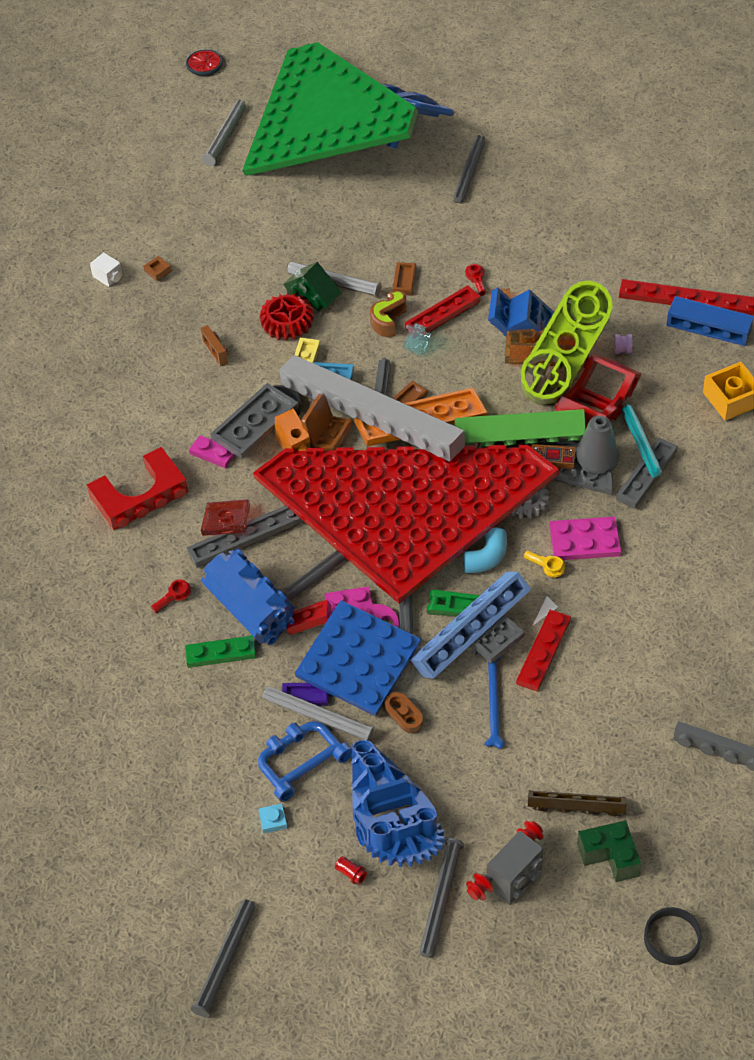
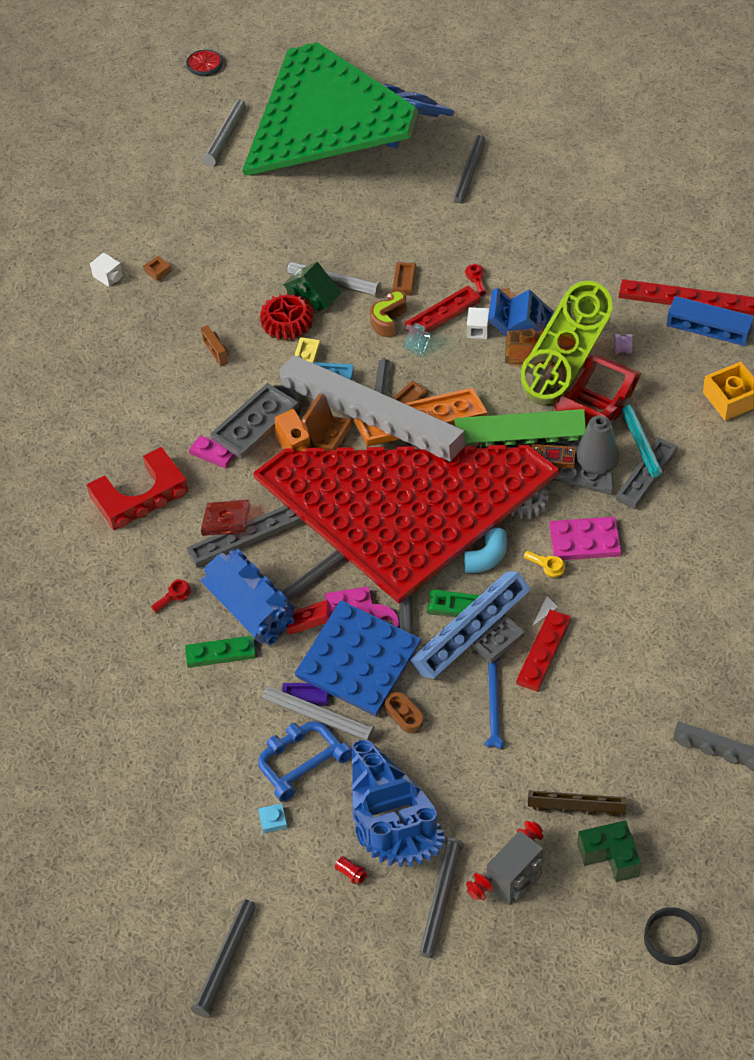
none -> white brick [467,307,489,339]

